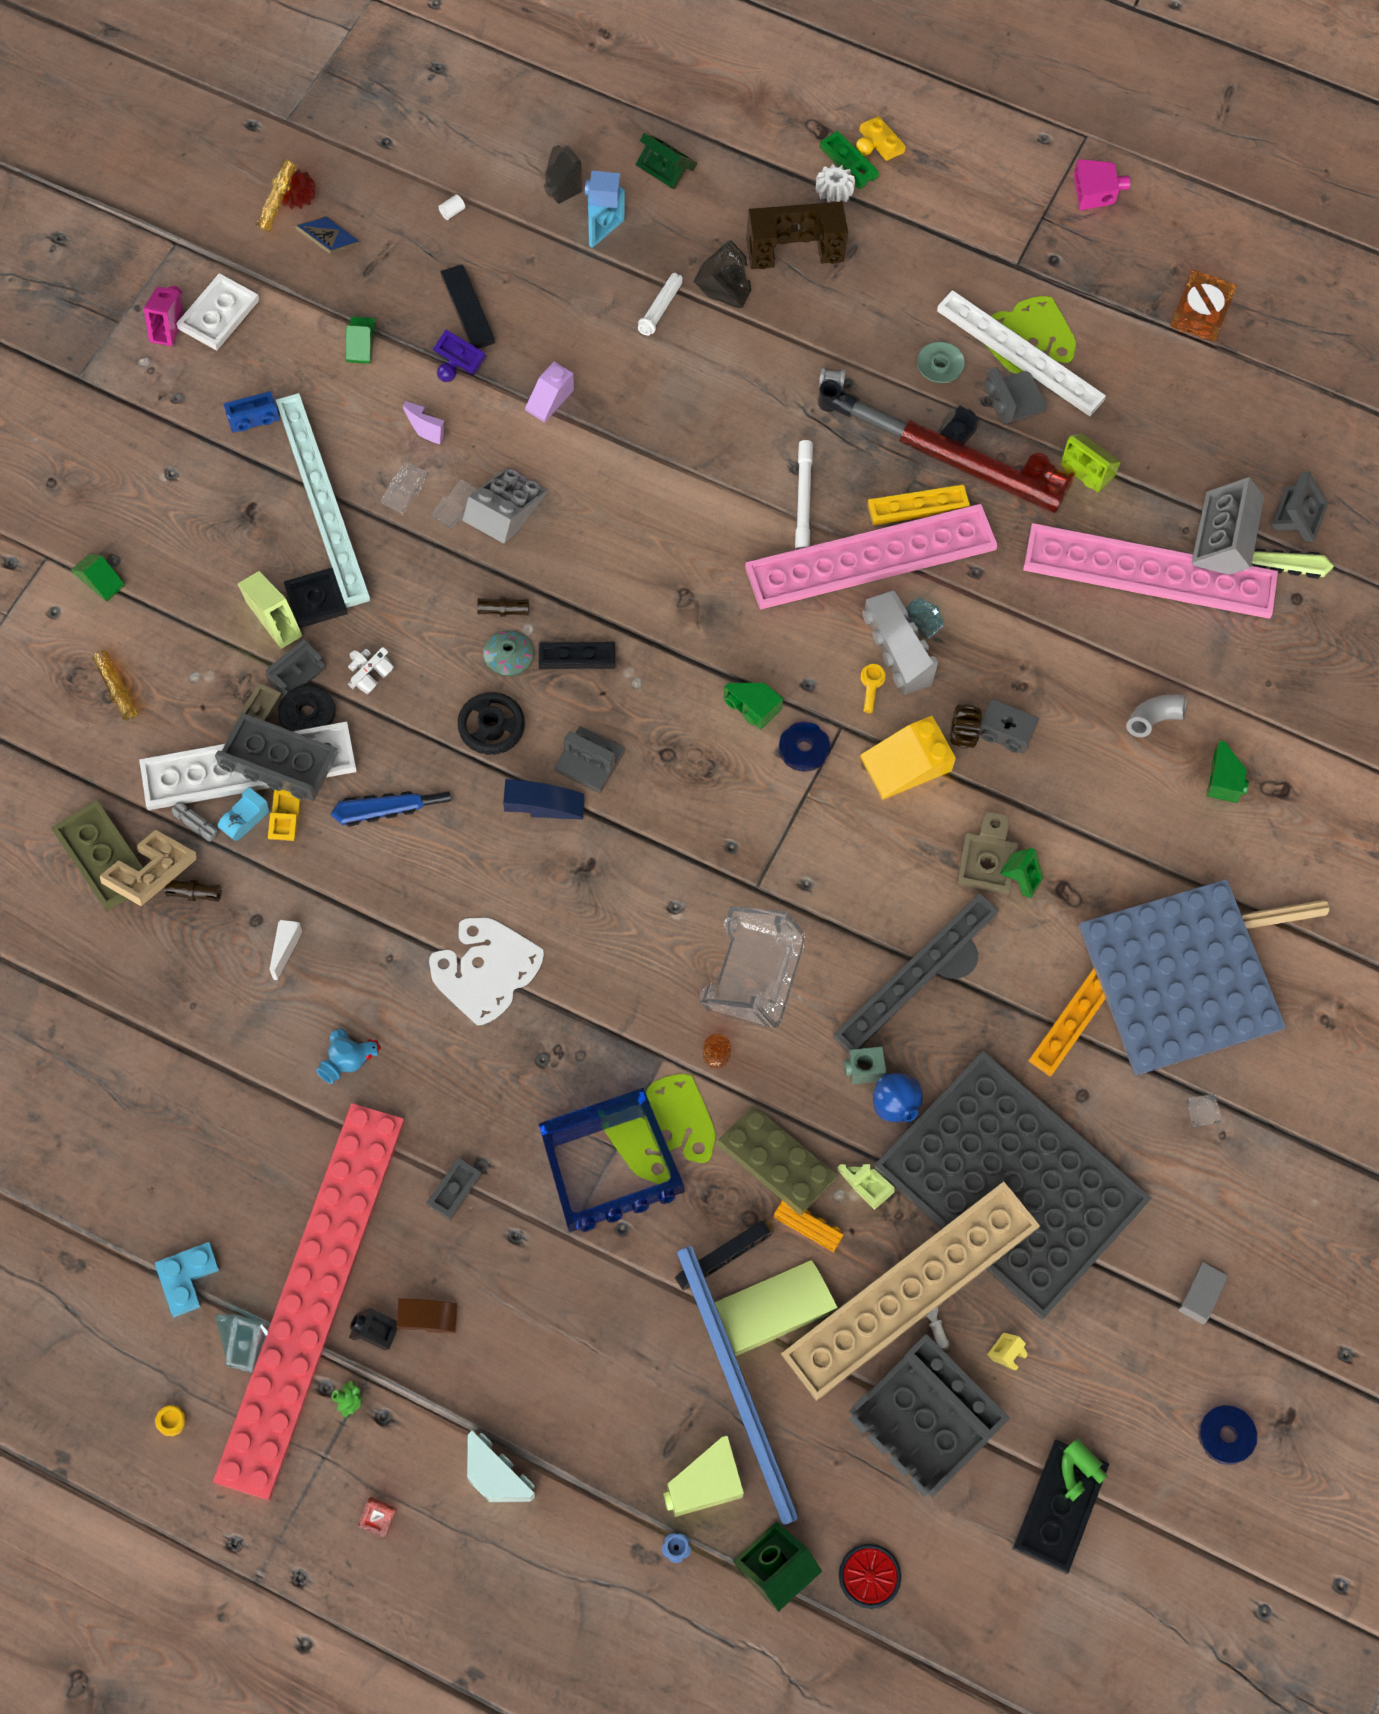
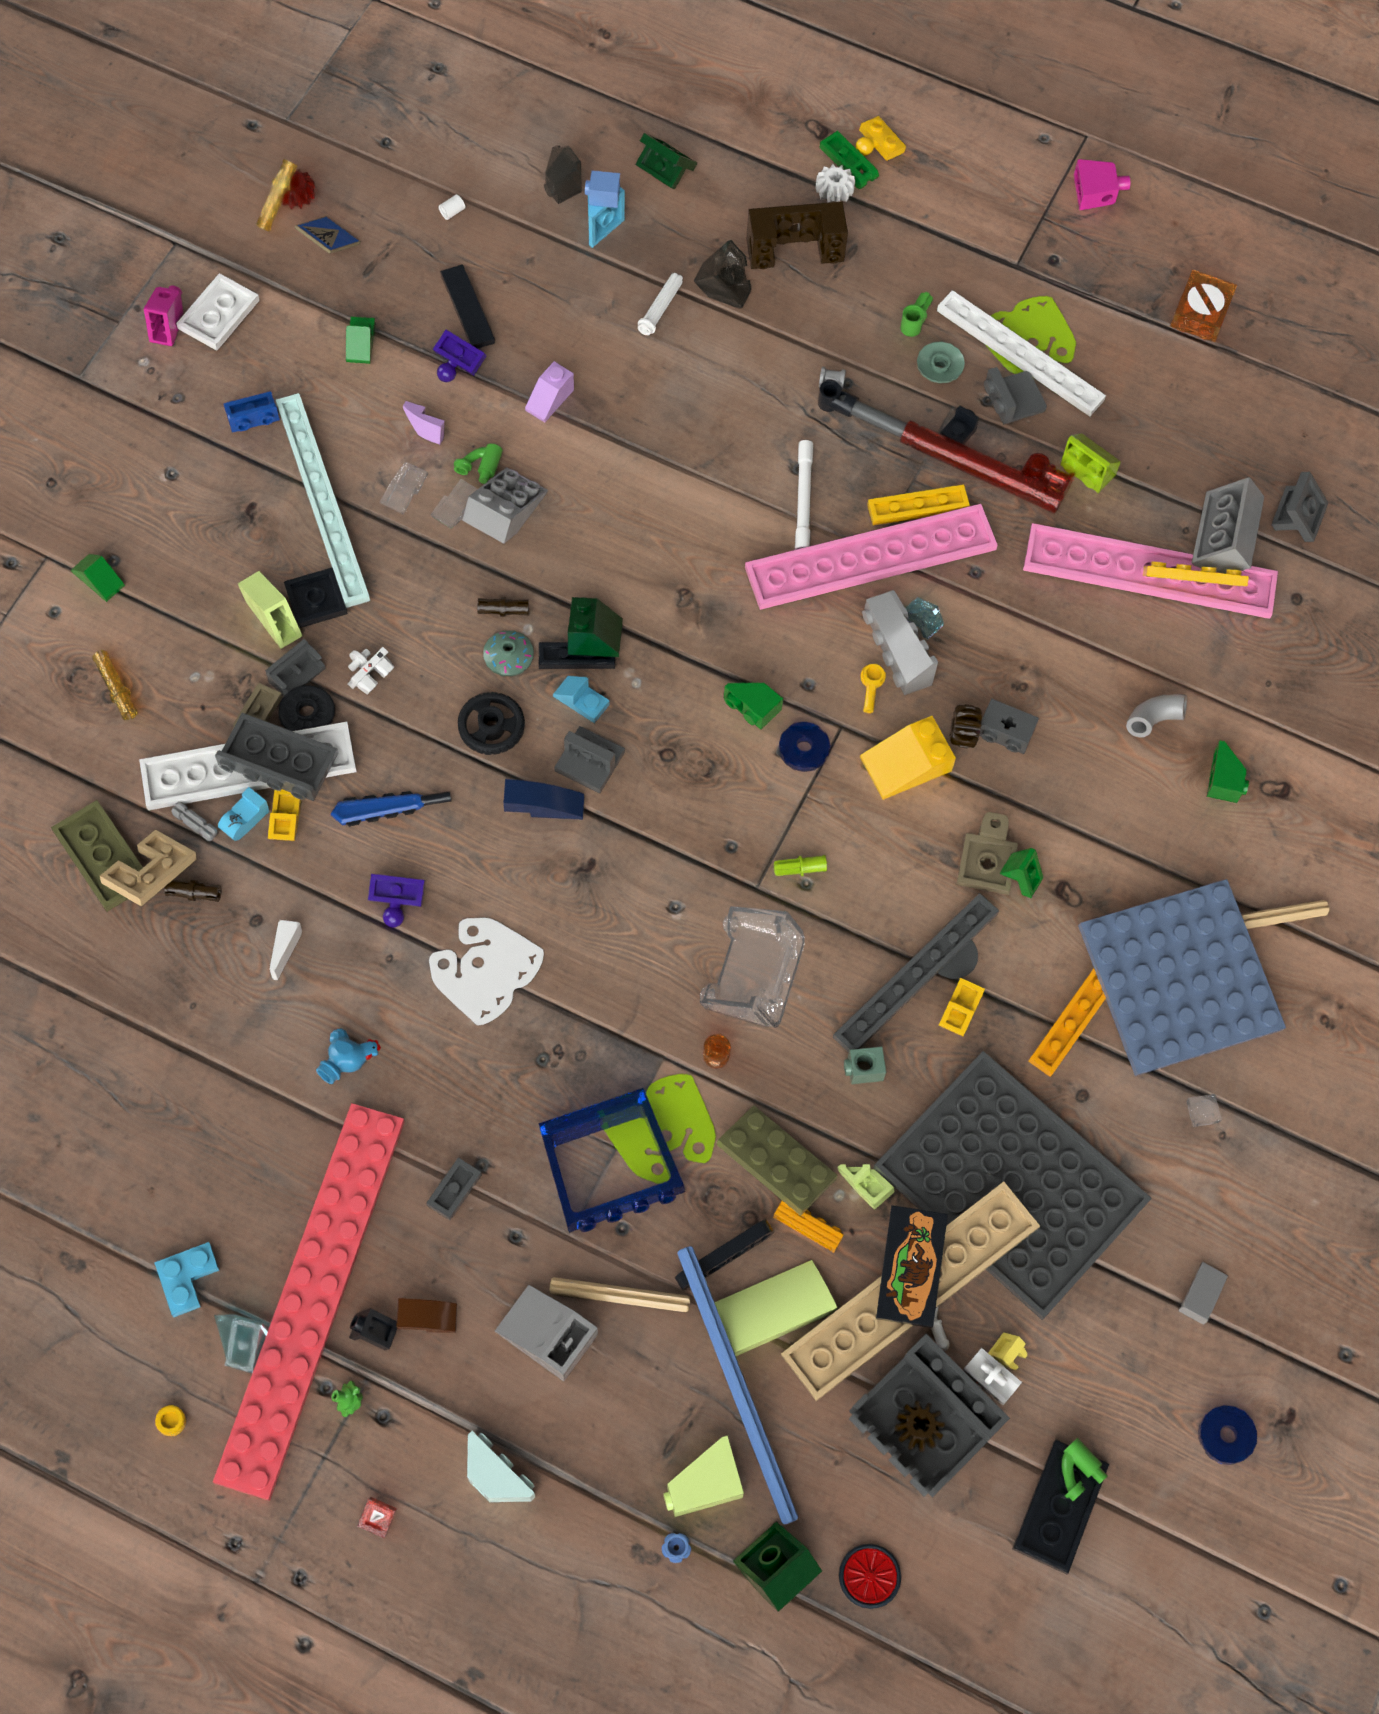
blue plant [873,1073,923,1123] -> none
yellowish green sword [1251,549,1334,579] -> none
none -> dark purple plate [368,874,425,928]
none -> bright green plant [454,444,503,484]
none -> light grey slope [495,1285,598,1381]
none -> tan axle [549,1277,690,1312]
none -> medium azure slope [553,676,609,724]
none -> dark green slope [568,597,623,657]
none -> lime axle [773,855,827,876]
none -> tile [876,1205,948,1328]
none -> dark brown gear [895,1401,945,1452]
none -> bright green axle [900,292,933,337]
none -> yellow slope [938,978,985,1037]
none -> white hips [963,1348,1022,1405]
none -> yellow plate [1143,561,1249,587]

